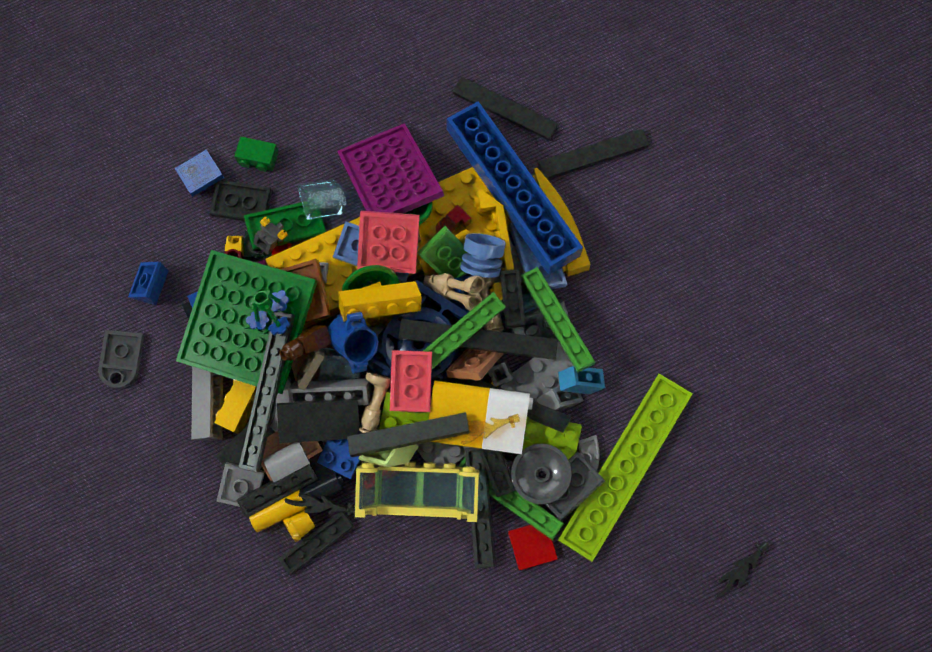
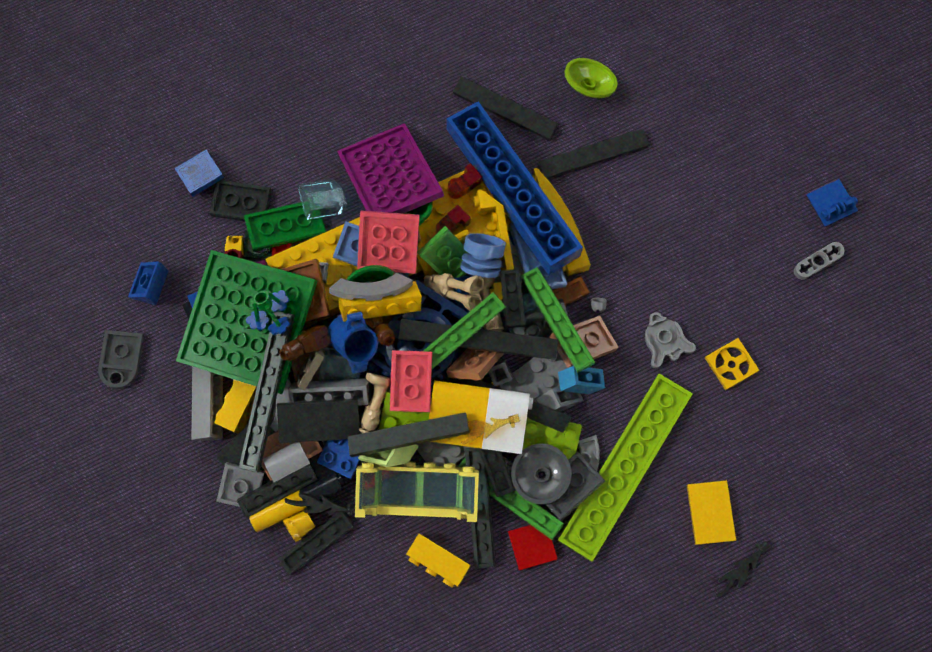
green brick [234,136,279,172] -> none
dark grey piece [253,217,287,254] -> none
none -> light grey tile [329,273,413,301]
none -> reddish brown piece [365,316,395,346]
none -> yellow brick [406,534,471,588]
none -> leg [447,163,482,199]
none -> nougat plate [550,316,619,368]
none -> dark orange tile [552,276,590,306]
none -> lime dish [564,58,618,98]
none -> light grey hinge [591,298,607,313]
none -> light grey tile [645,312,696,369]
none -> yellow tile [687,481,736,545]
none -> yellow piece [705,338,759,391]
none -> light grey beam [794,242,845,280]
none -> blue hinge [807,179,858,226]

